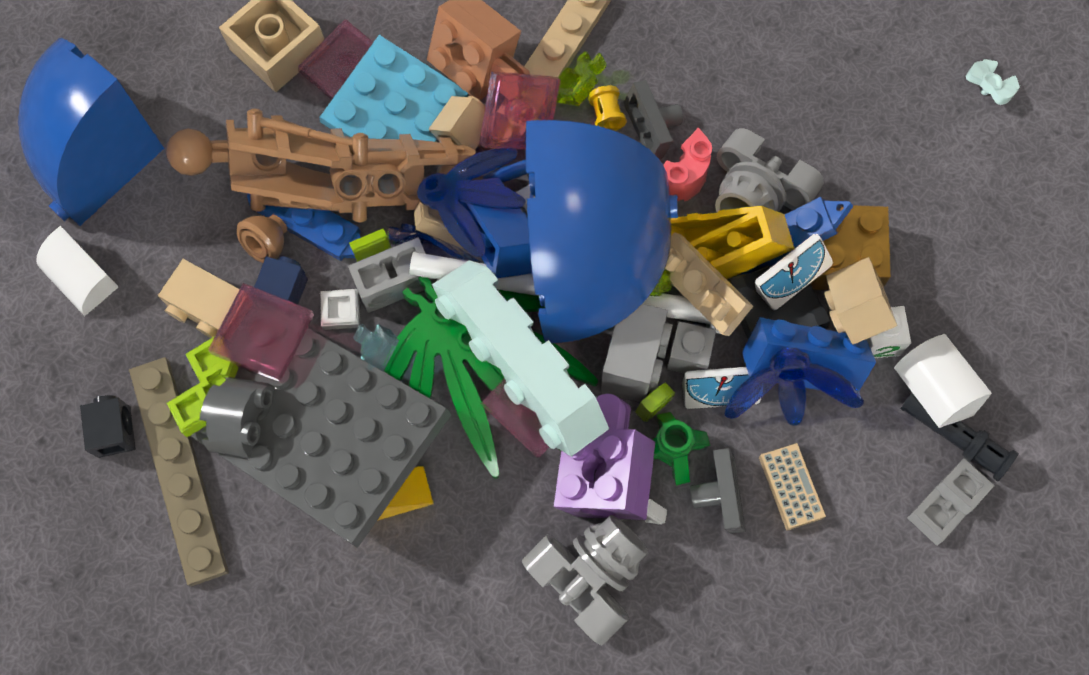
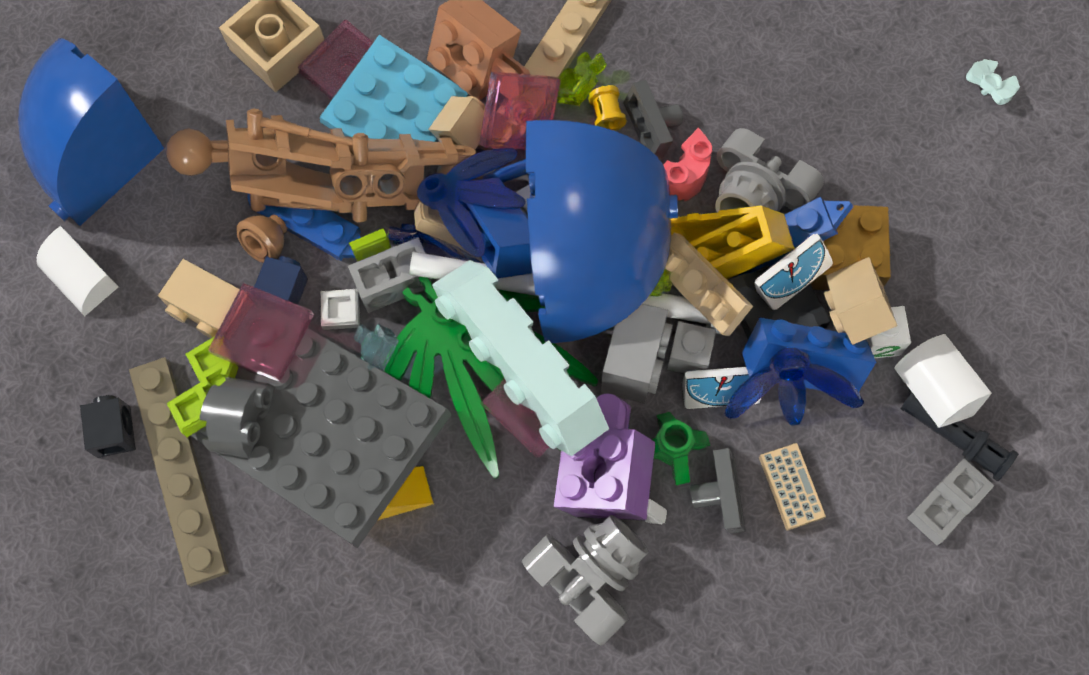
lime tile [635,382,675,422] -> none

